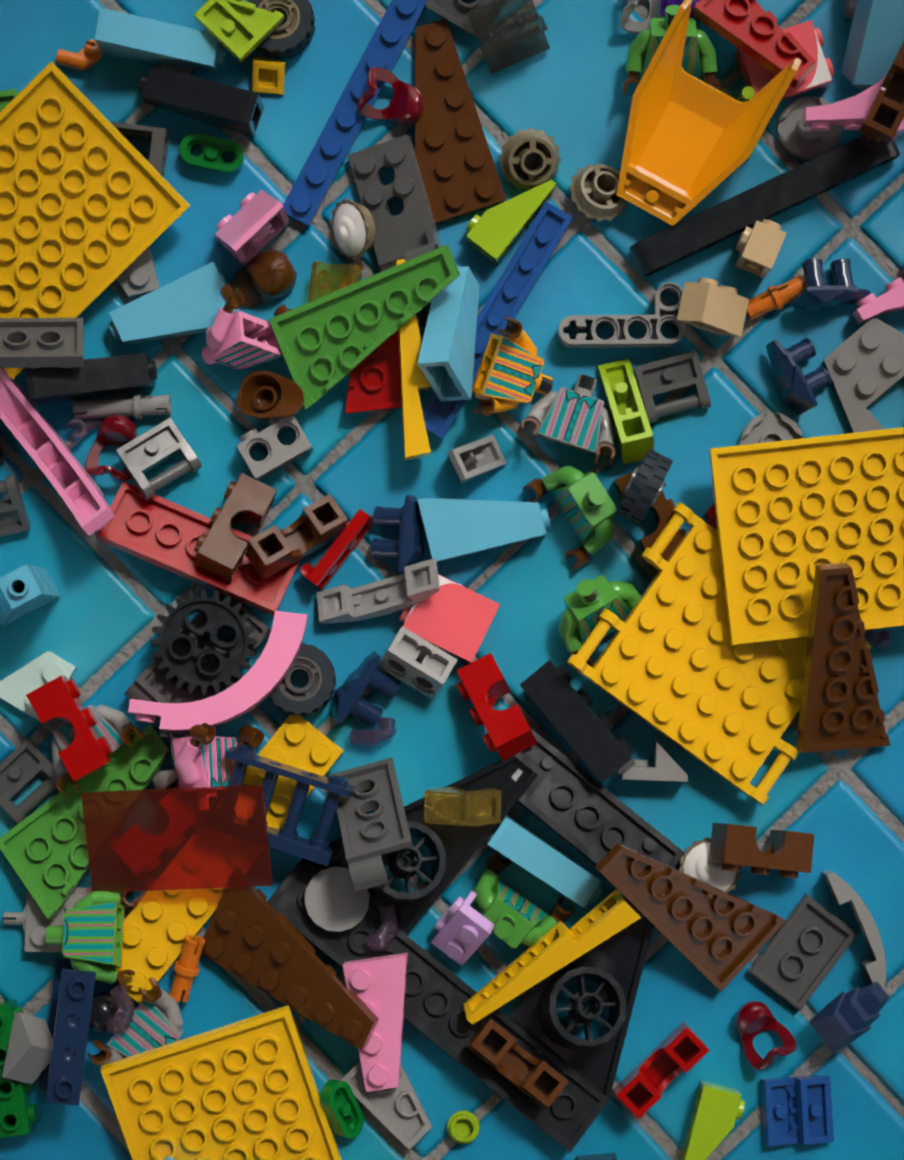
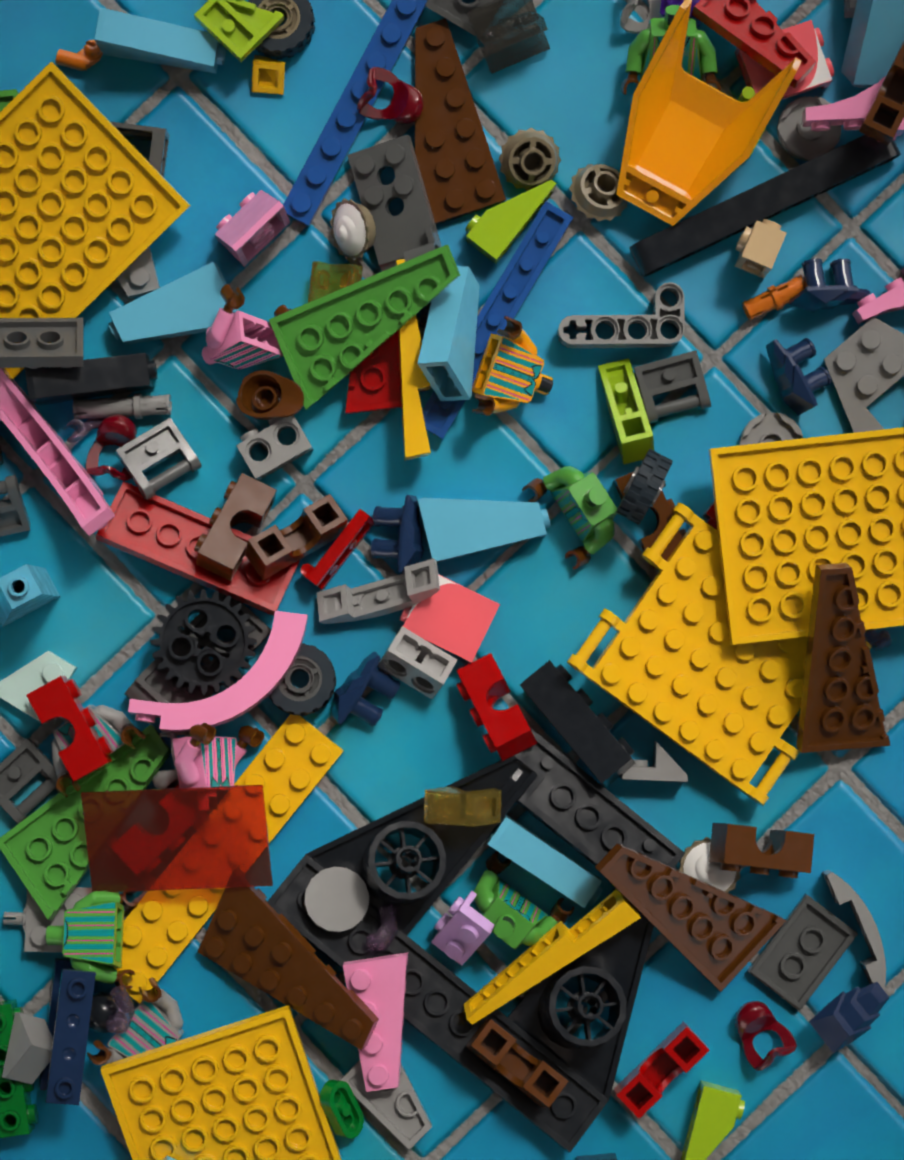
black slope [138,66,264,138] -> none
orange pin [169,934,206,1003] -> none
green plate [180,133,244,174] -> none
dark blue fence [203,744,355,866] -> none
reddish brown piece [230,249,297,308] -> none
dark grey hinge [330,758,413,892] -> none
arm [350,717,397,746] -> none
lime plate [447,1110,480,1144] -> none
light grey slope [448,435,507,485] -> none
torso [517,374,615,466] -> none
bright green torso [558,575,641,675] -> none
tan brick [677,278,749,337] -> none
blue slope [760,1076,834,1146] -> none

